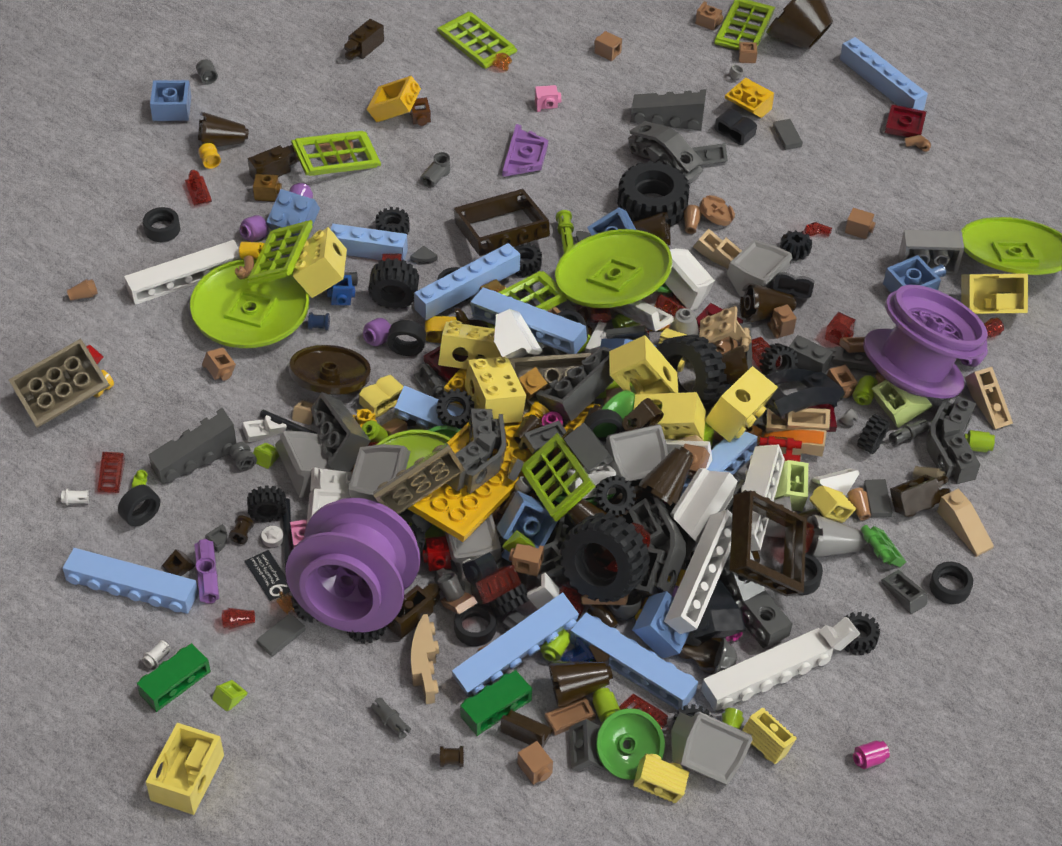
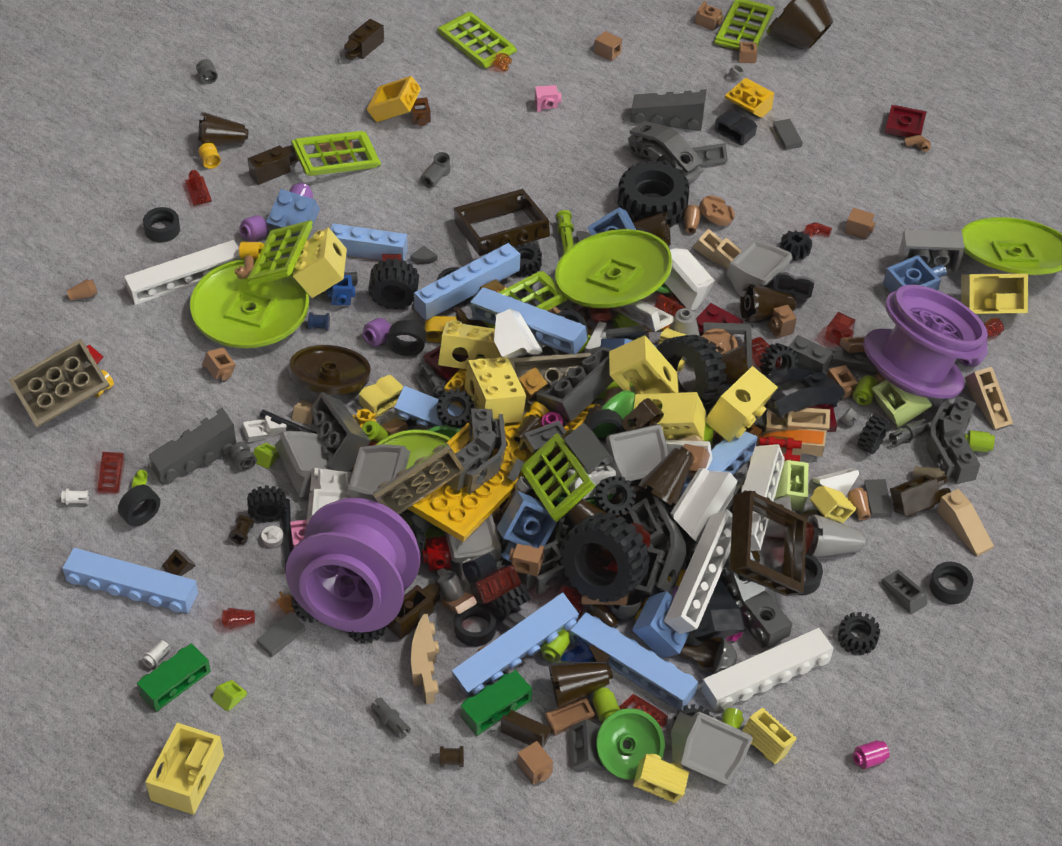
medium blue brick [150,80,192,121] -> none
medium lavender piece [194,539,219,604] -> none
dark grey tile [205,524,227,553] -> none
black sticker [245,550,291,601] -> none
pearl gold brick [253,174,282,202] -> none
black tyre [375,207,410,235] -> none
medium lavender wing [502,124,548,177] -> none
lime slope [502,530,536,552] -> none
white panel [527,573,559,609] -> none
tan plate [699,306,751,352] -> none
white panel [819,617,860,651] -> none
light blue brick [840,37,928,110] -> none
bright green plate [860,525,906,567] -> none

